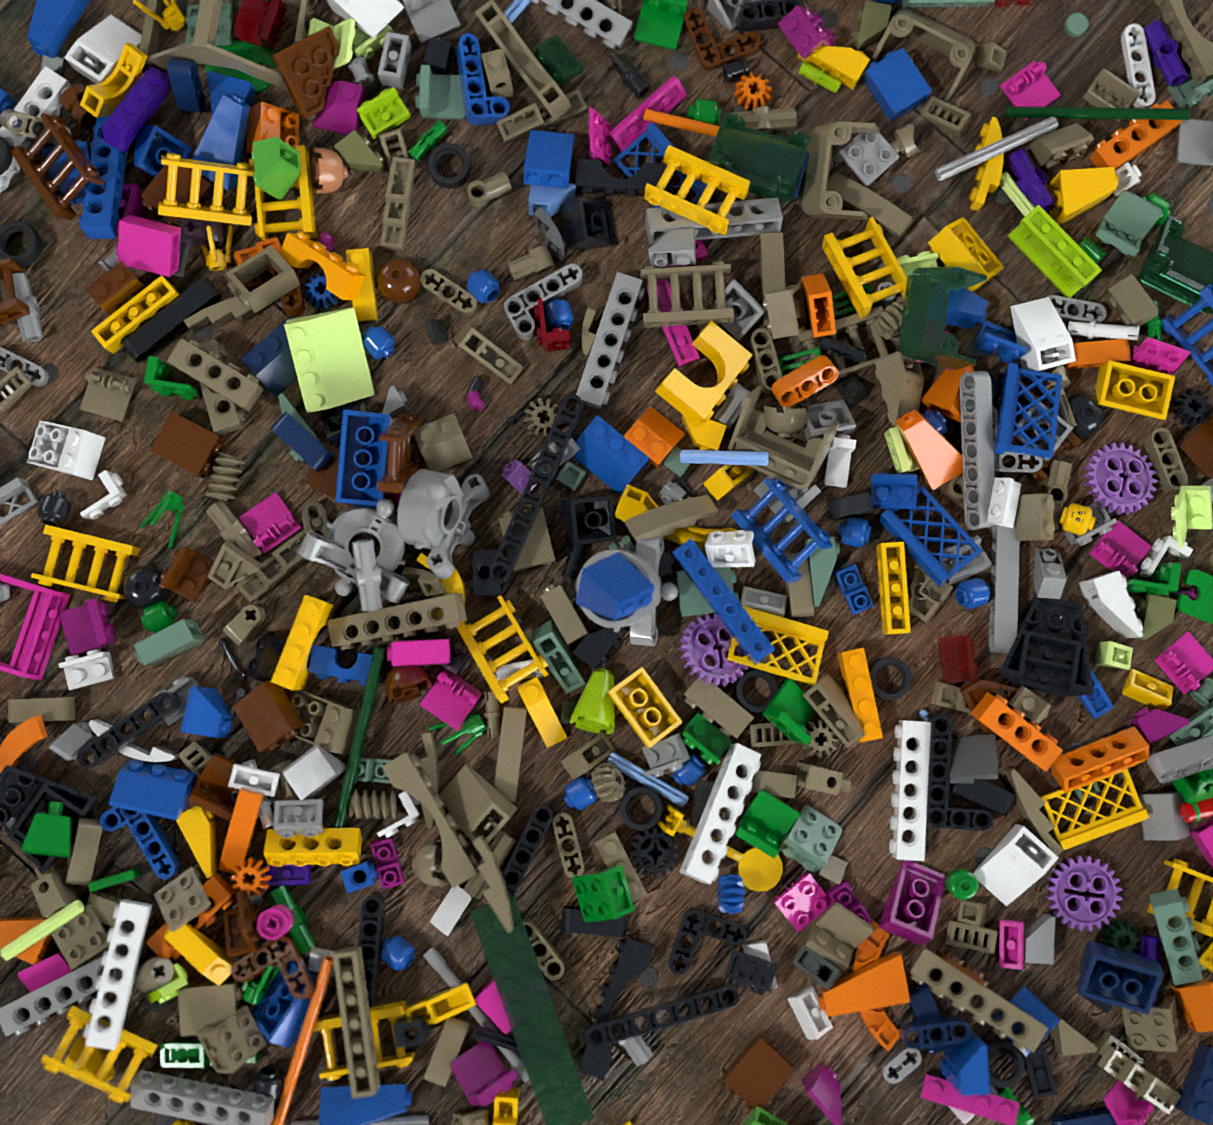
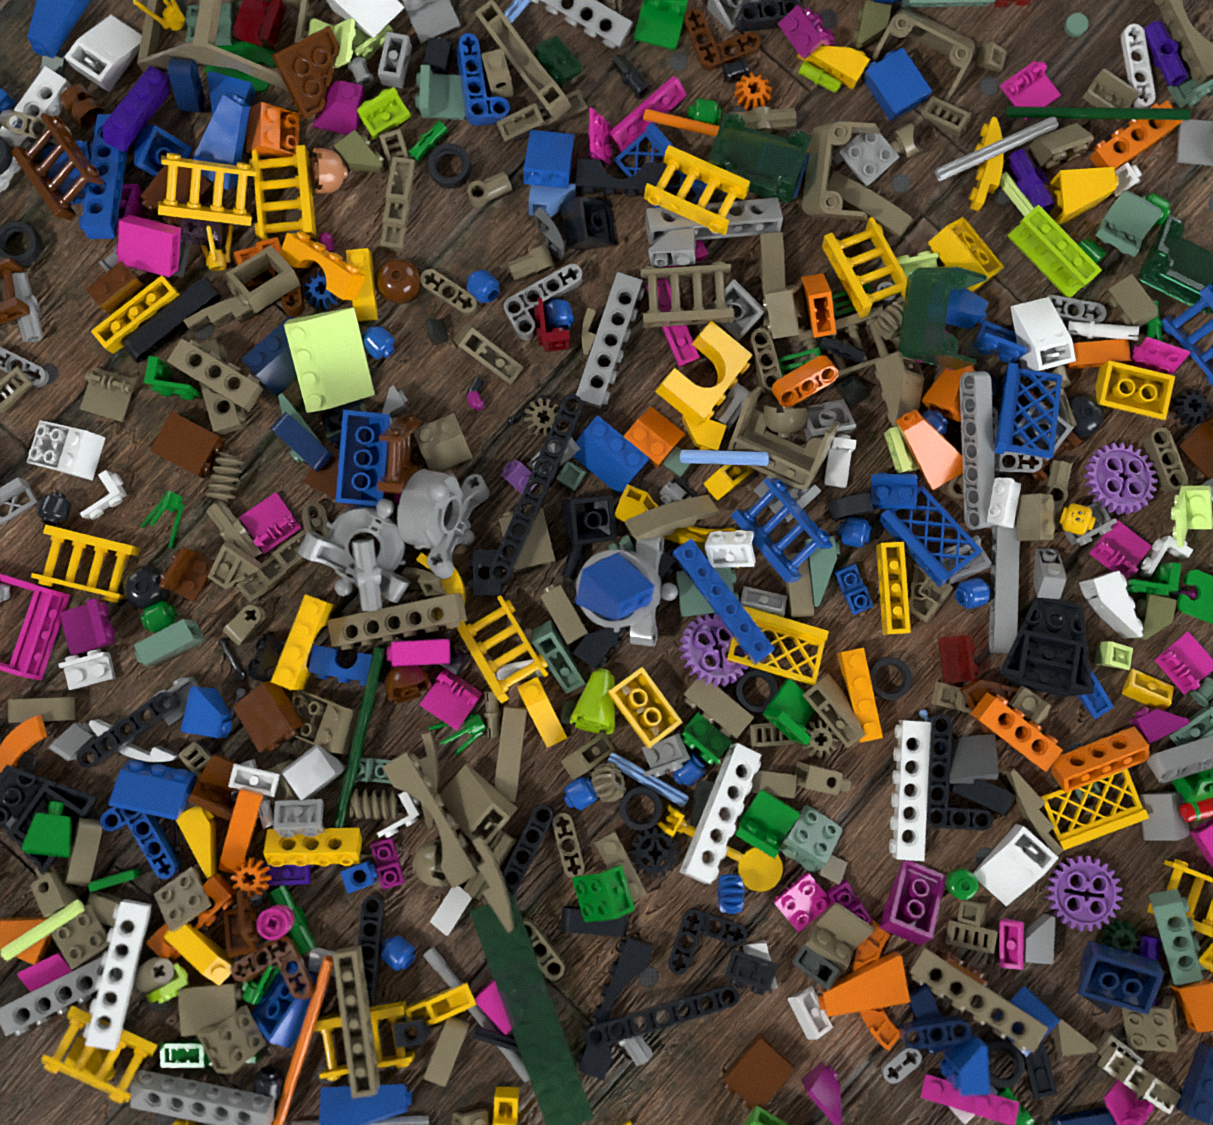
yellow arch [80,43,148,118] -> none
bright green slope [252,137,301,200] -> none
magenta bracket [450,1041,519,1106] -> none

